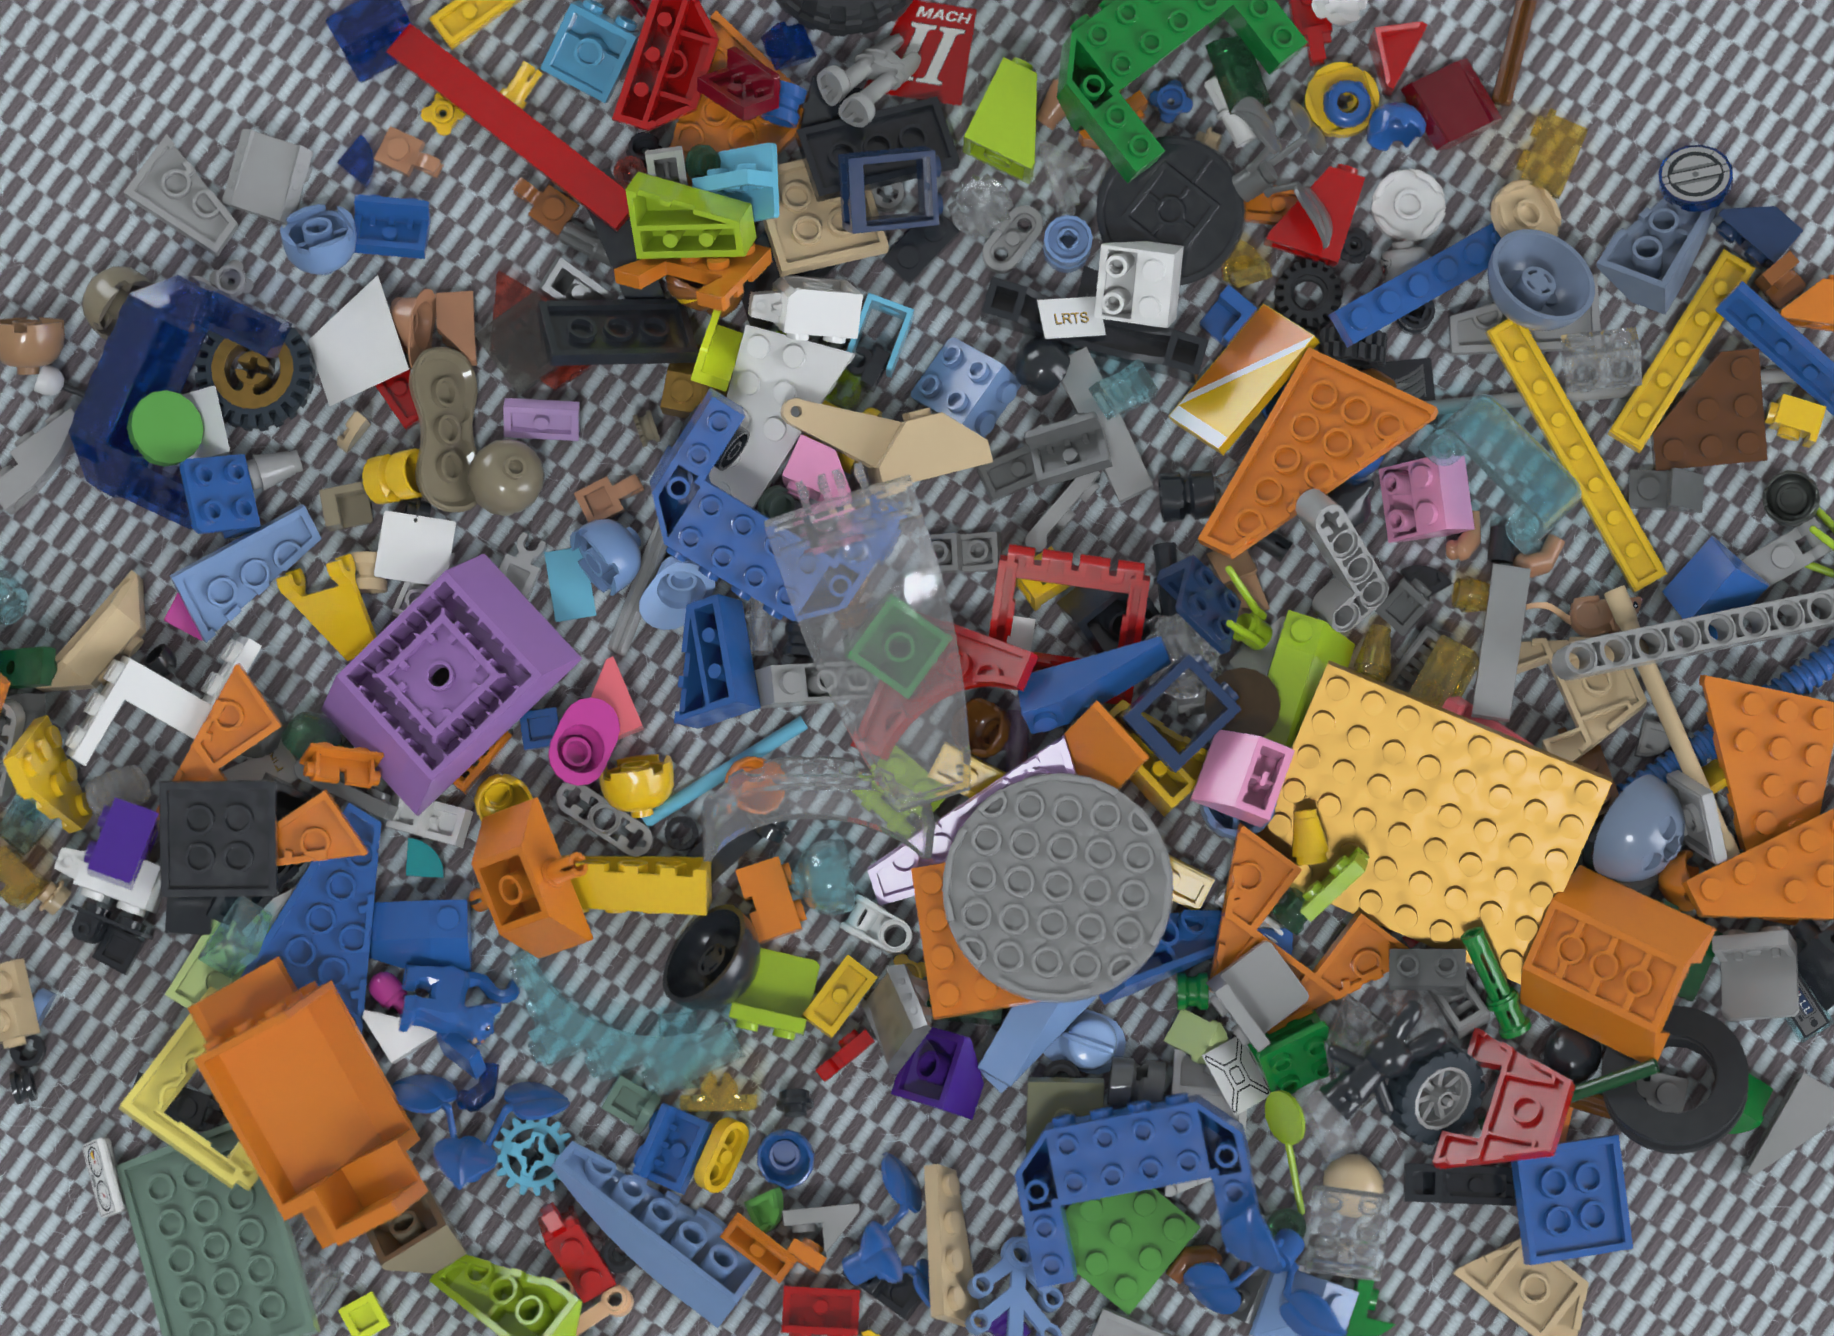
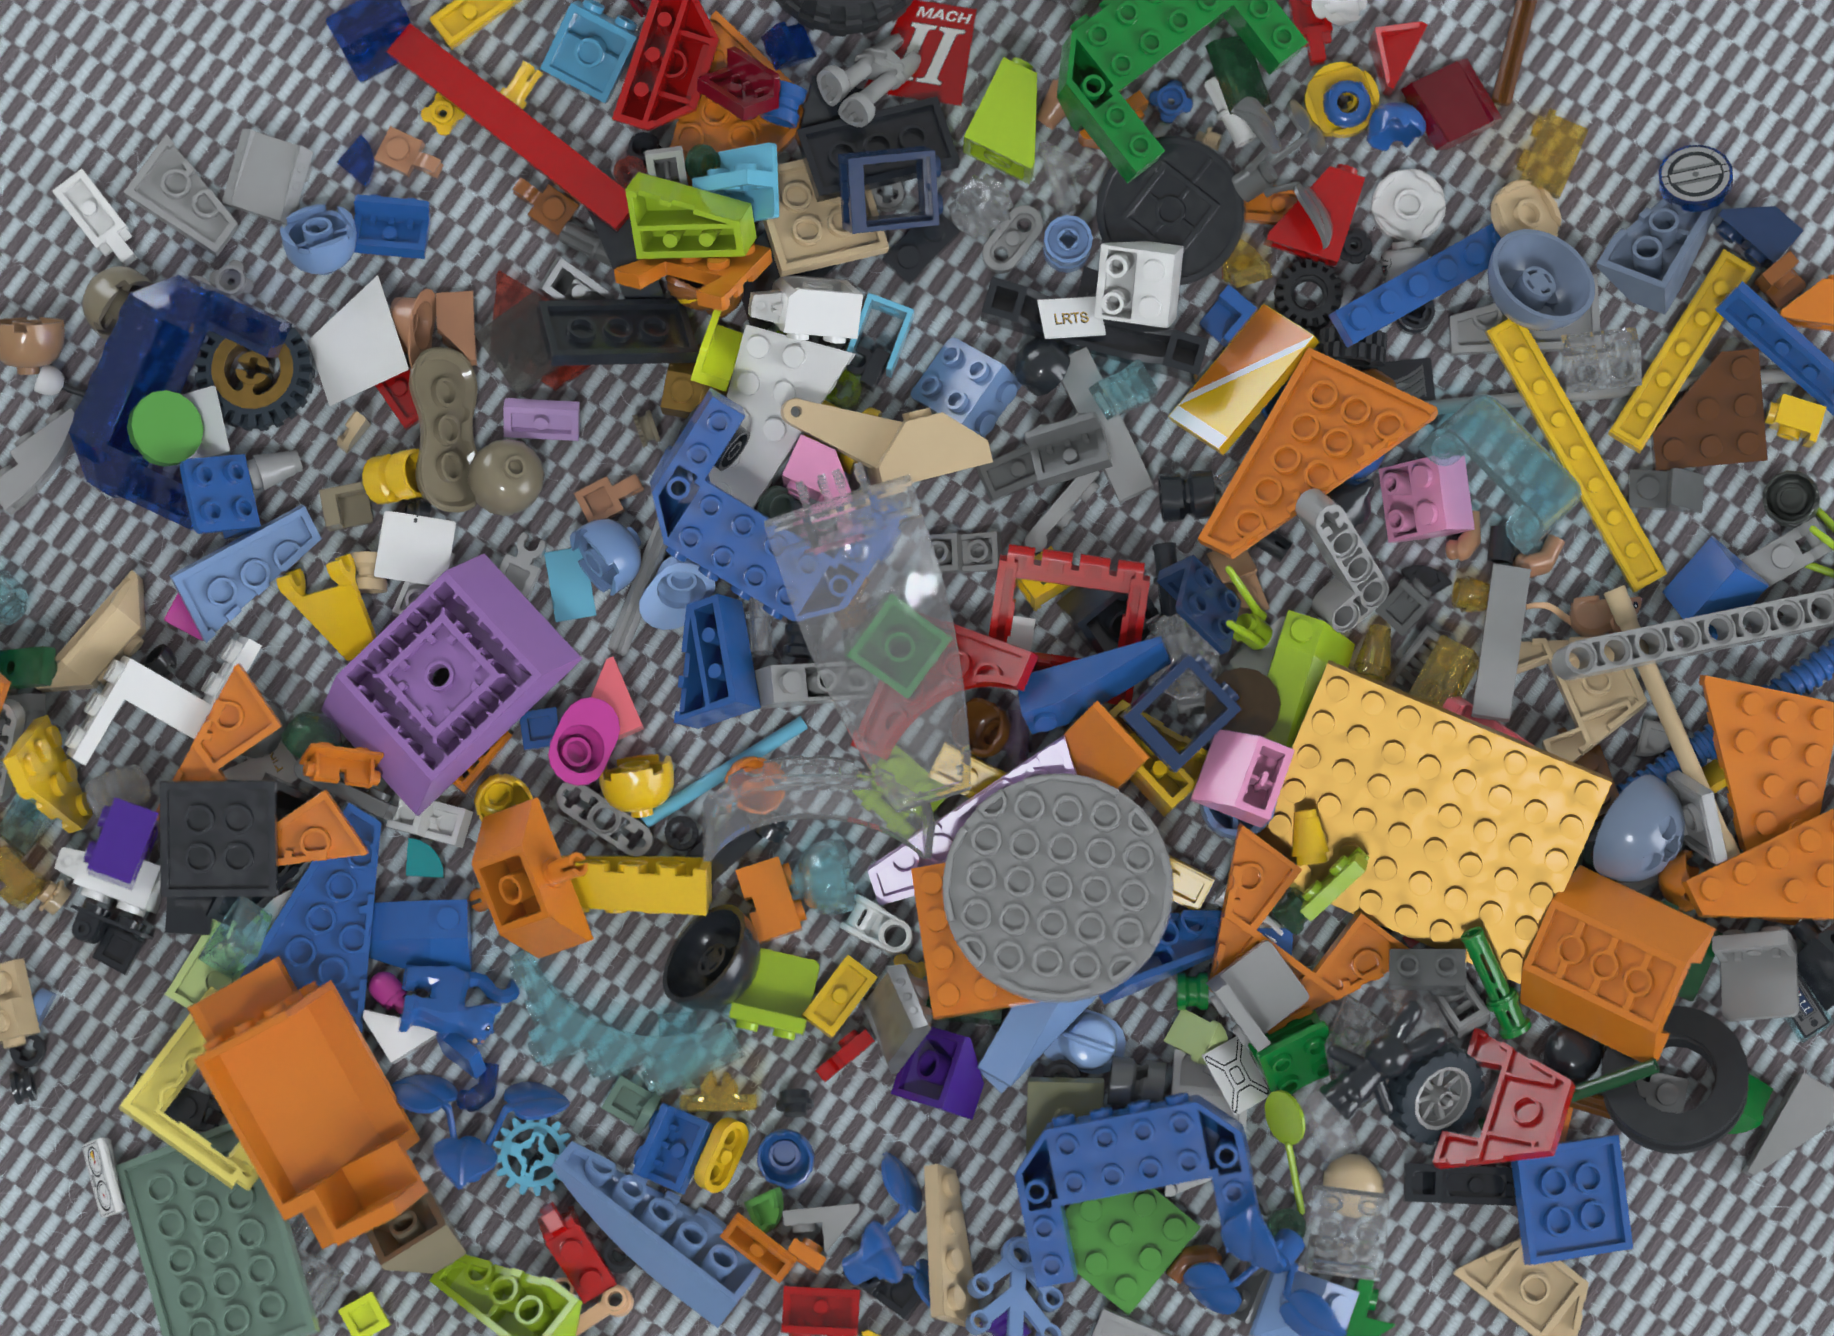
none -> white hinge [52,168,137,267]

